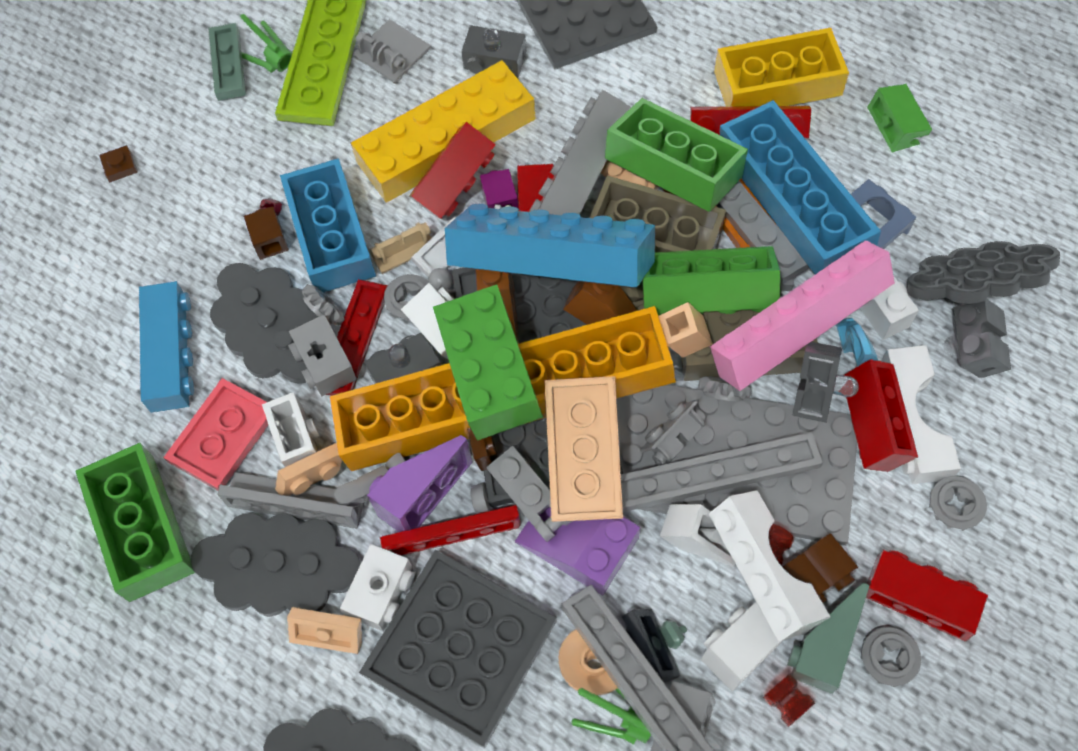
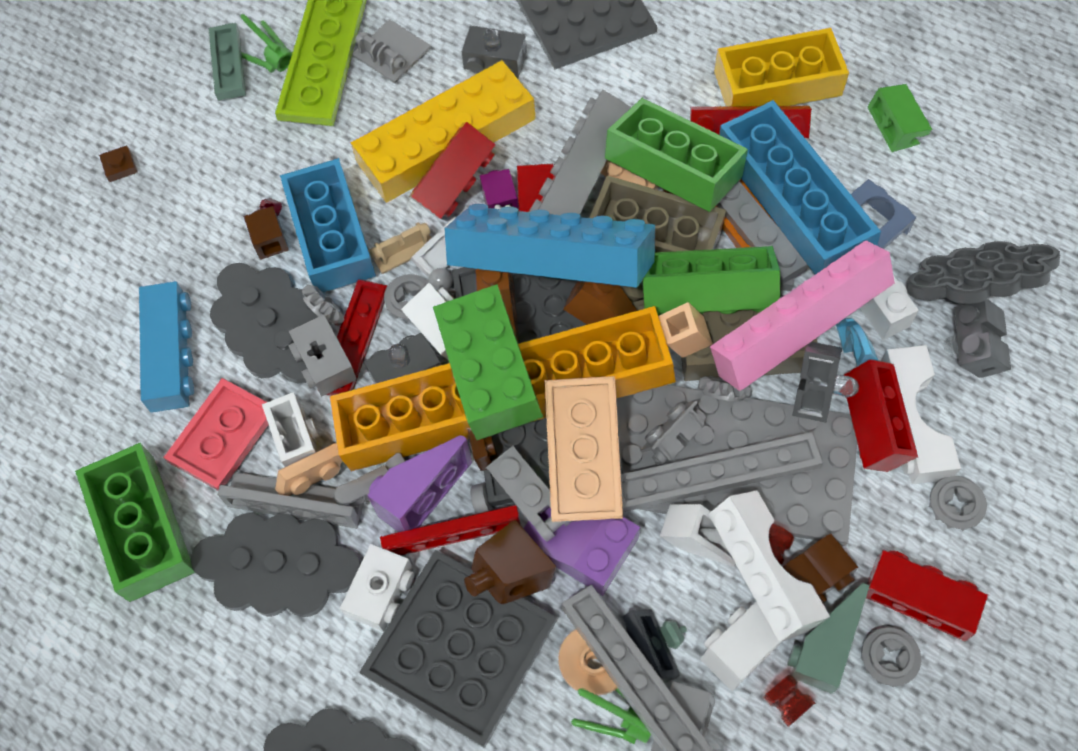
light nougat plate [287,607,362,654] -> none
none -> reddish brown torso [464,520,556,605]

